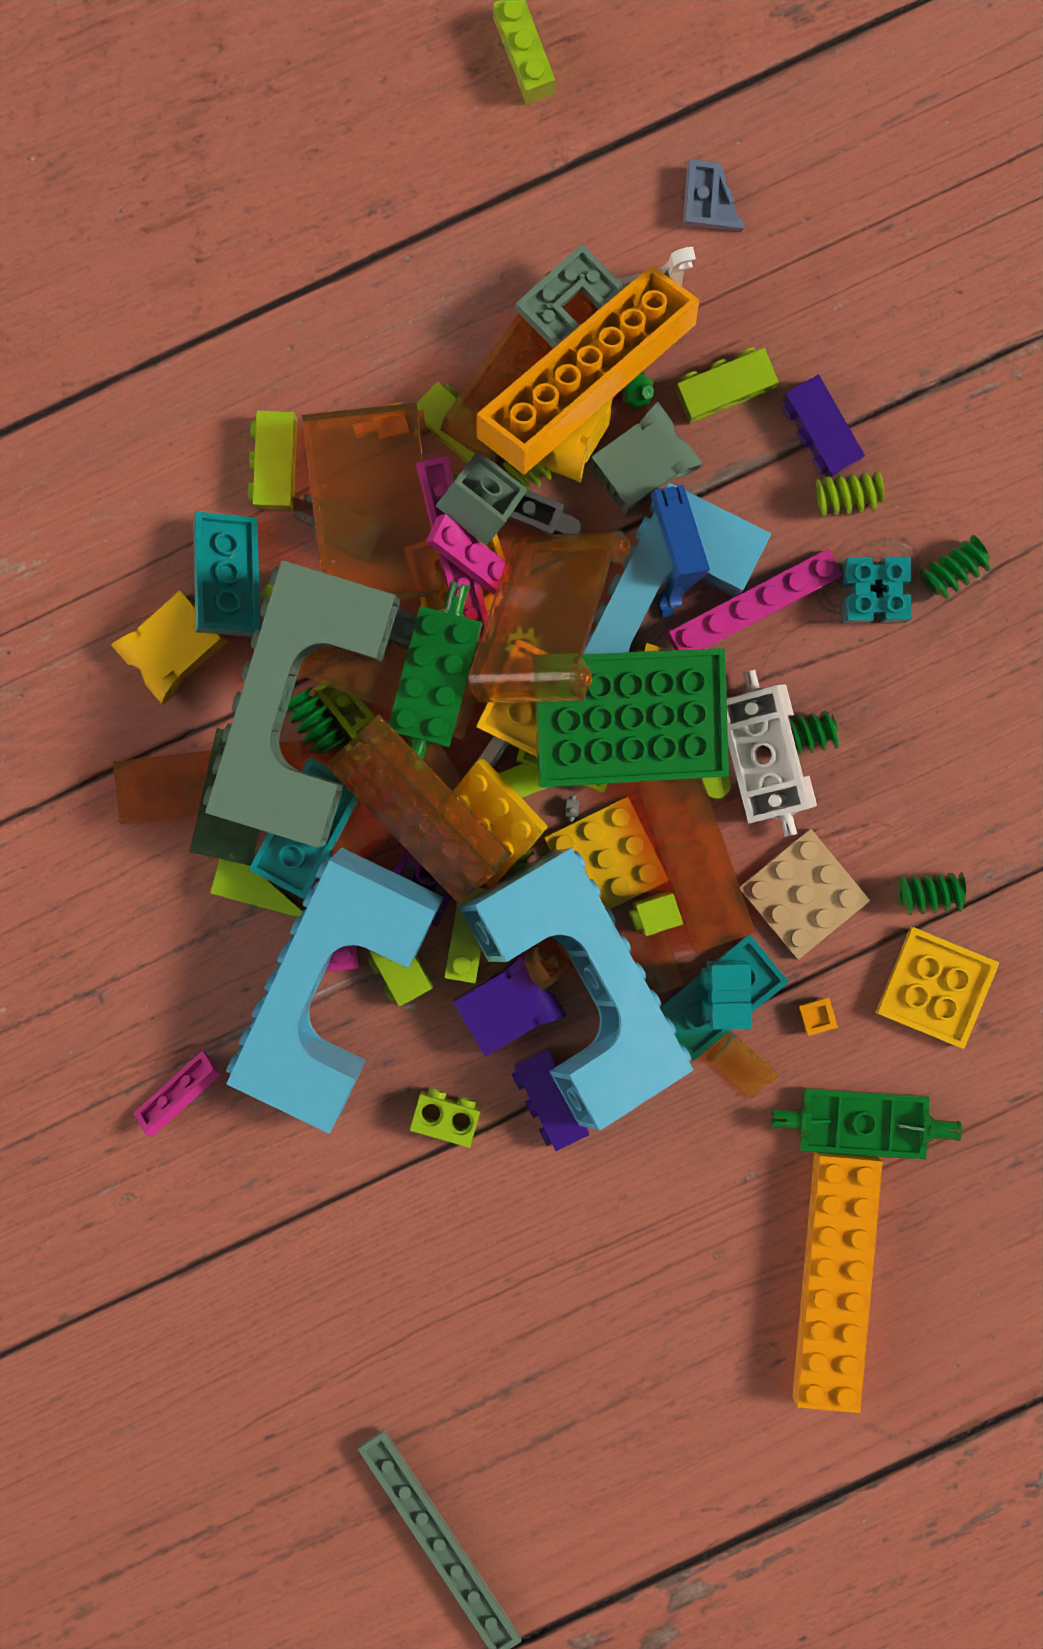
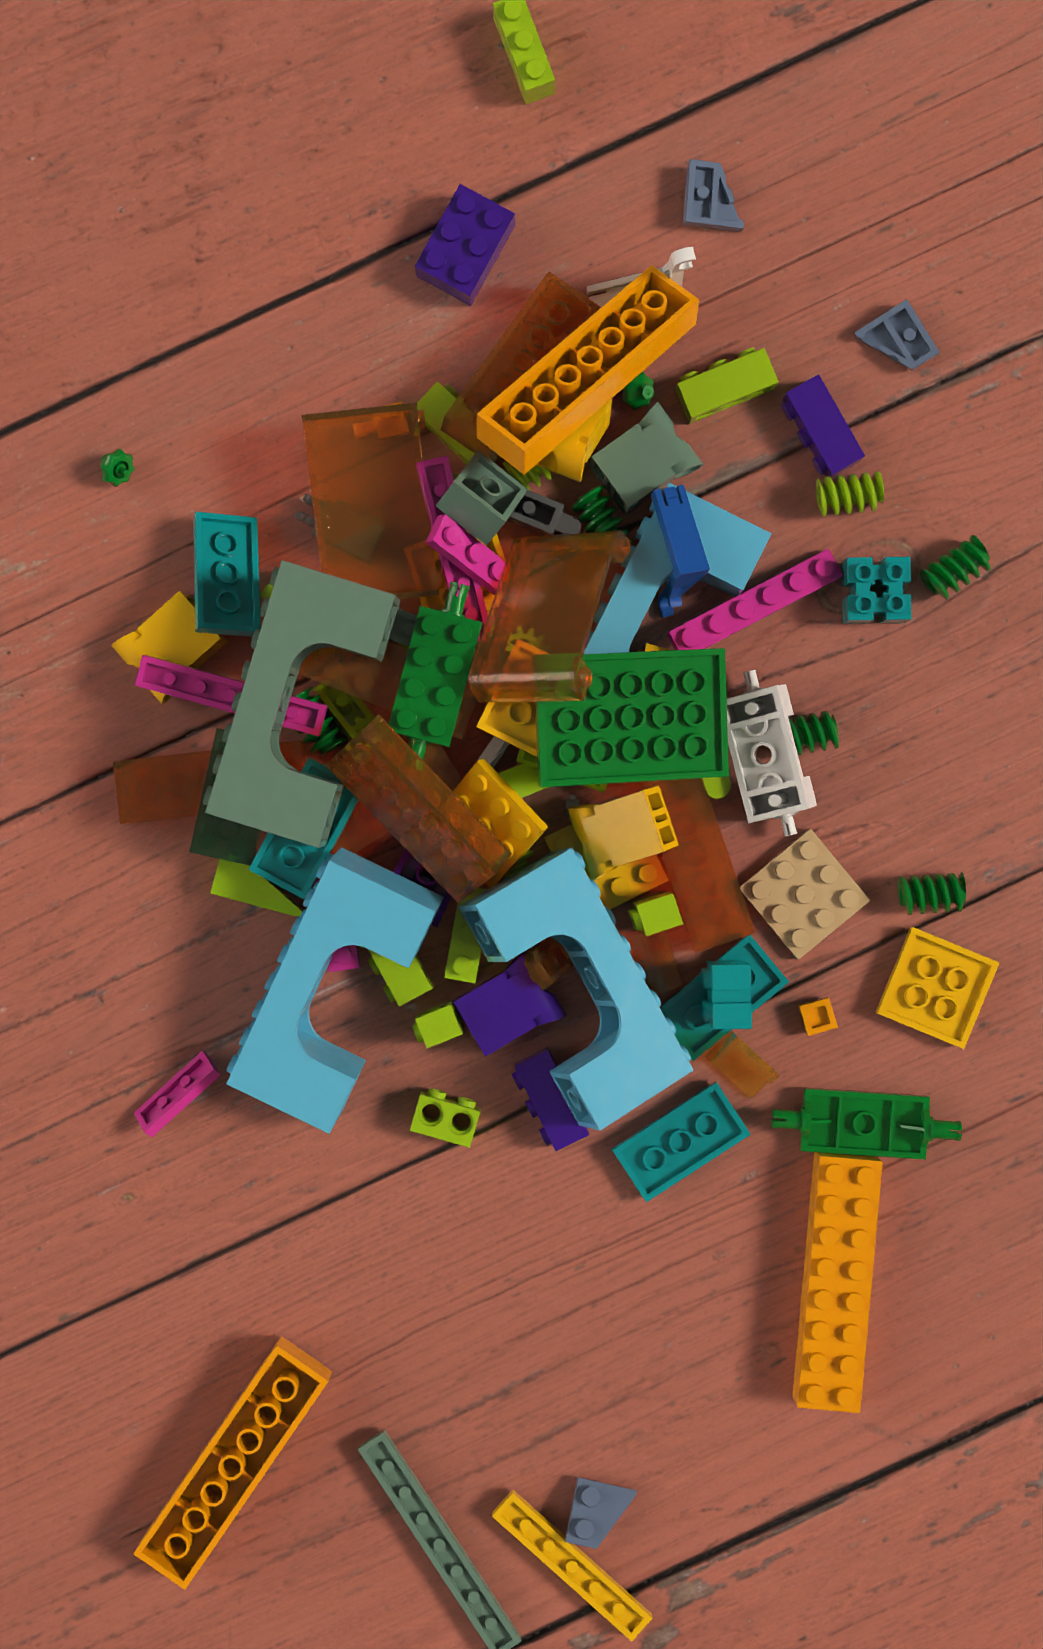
lime brick [248,410,298,511] -> none
sand green plate [514,244,625,348] -> none
none -> green piece [100,448,135,487]
none -> light orange brick [133,1336,332,1590]
none -> dark pink plate [135,655,328,736]
none -> lime brick [412,1000,464,1048]
none -> dark purple brick [415,184,515,306]
none -> yellow plate [492,1489,653,1642]
none -> sand blue wing [565,1477,637,1549]
none -> yellow piece [567,785,679,881]
none -> green piece [572,485,633,556]
none -> teal plate [612,1081,751,1203]
none -> sand blue wing [855,299,940,371]

